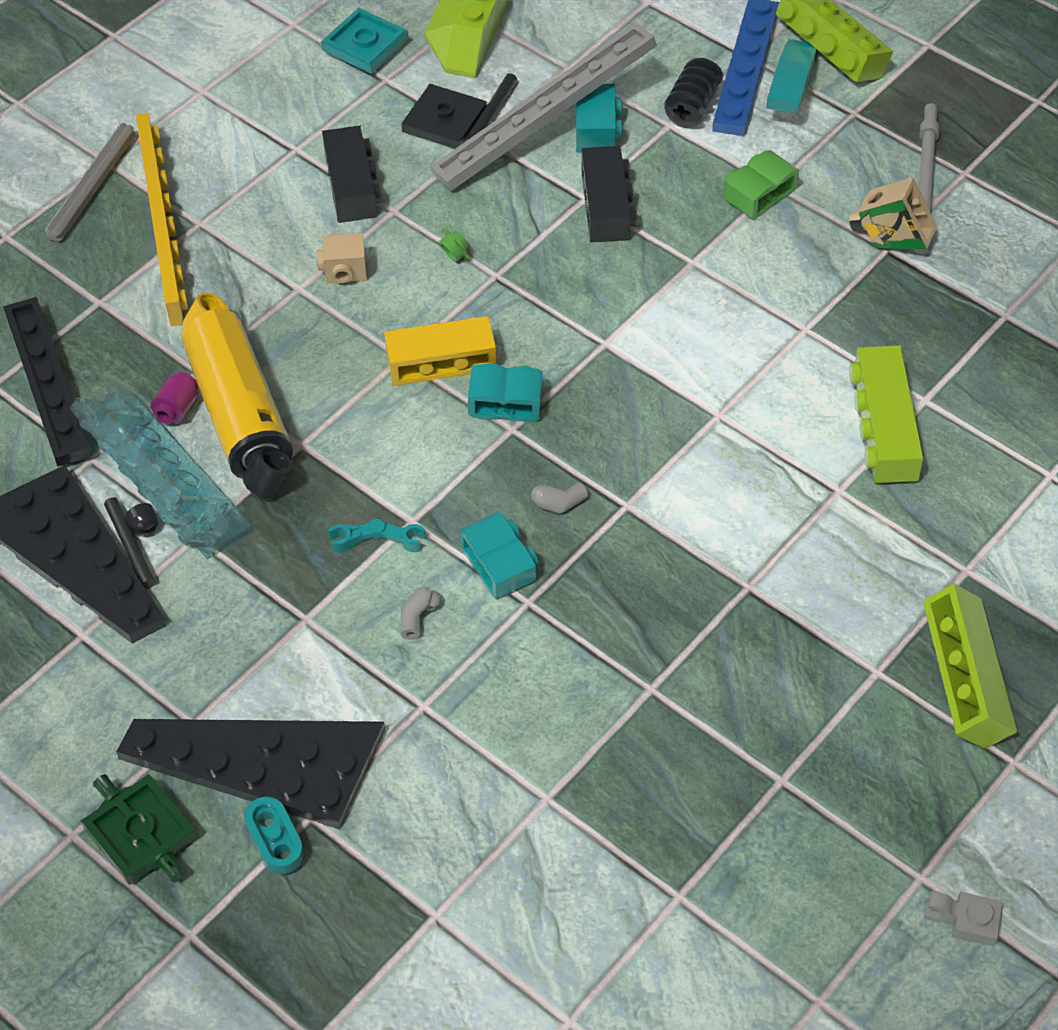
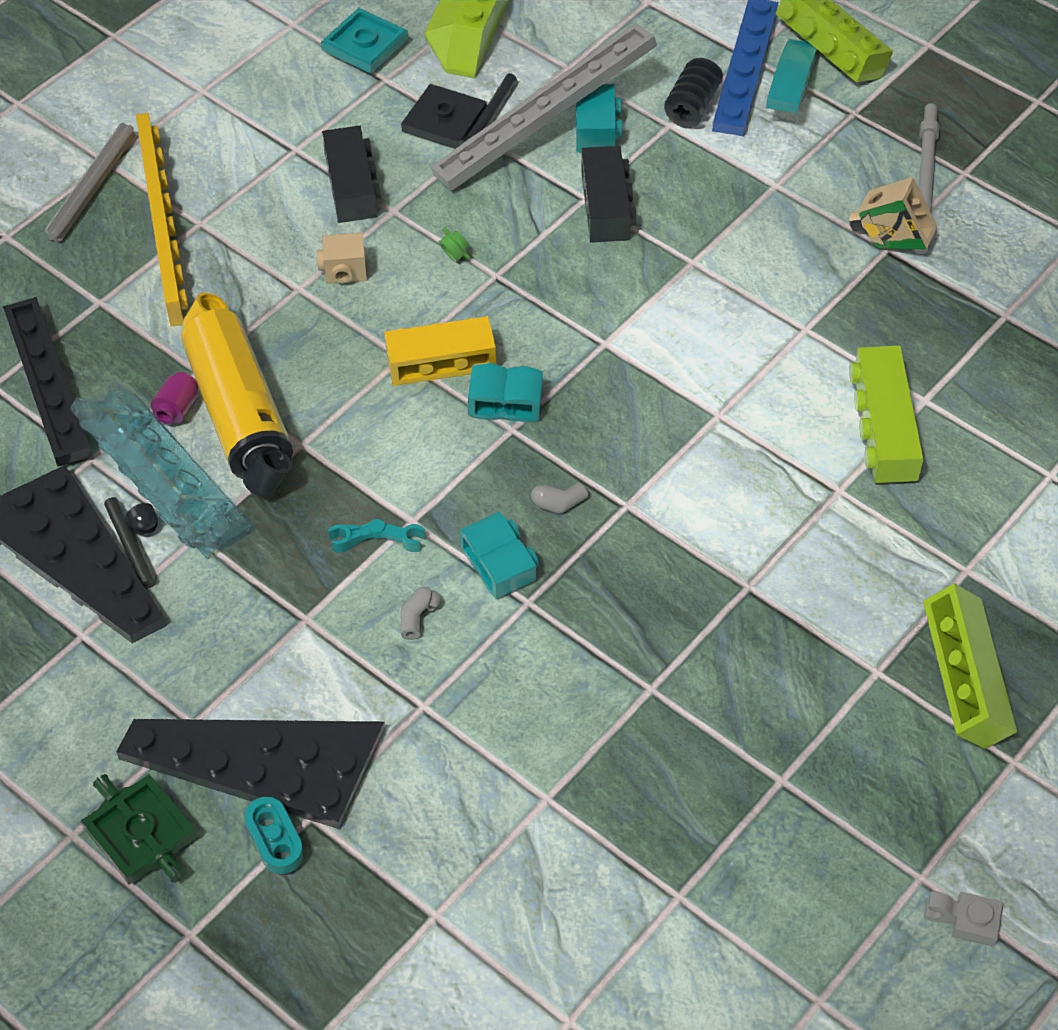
bright green brick [723,150,800,219] -> none

